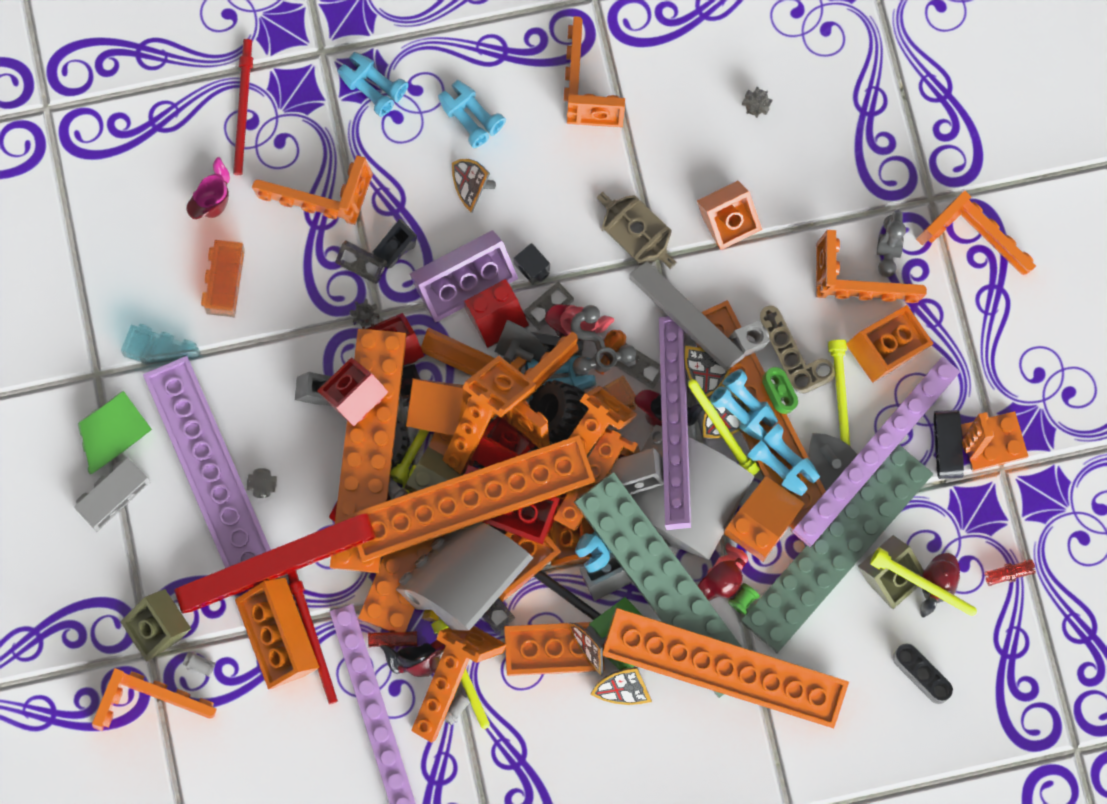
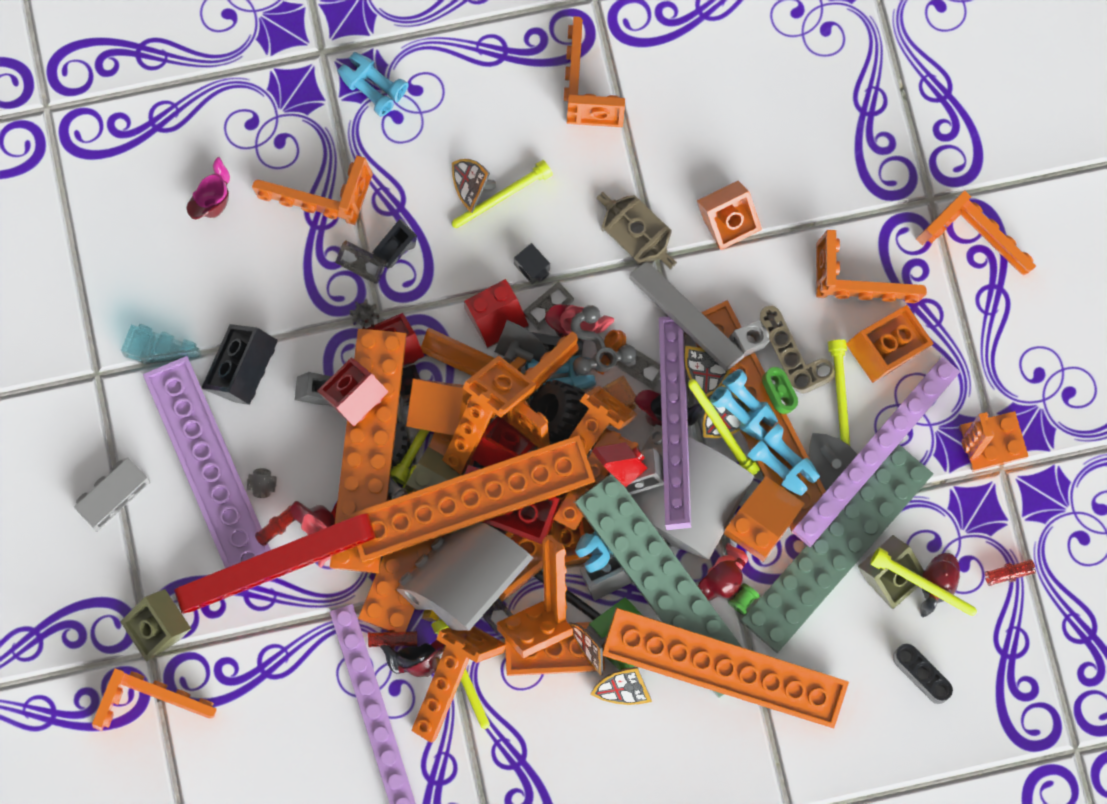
bright green slope [78,391,152,475] -> none
light grey pin [183,651,216,677] -> none
clear orange brick [201,240,245,318] -> none
red bar [233,39,254,175] -> none
orange slope [235,577,319,690] -> none
red bar [287,571,338,705] -> none
lavender slope [410,230,518,323] -> none
medium azure piece [438,80,506,148] -> none
light grey pin [444,693,470,725] -> none
clear smoke gear [742,87,773,118] -> none
dark grey piece [877,210,906,277] -> none
black beam [933,410,964,479] -> none
none -> black slope [201,324,278,405]
none -> clear red pin [255,505,295,546]
none -> dark red hair [291,501,335,567]
none -> neon yellow piece [452,159,553,228]
none -> orange bracket [497,535,573,658]
none -> red slope [592,442,648,487]

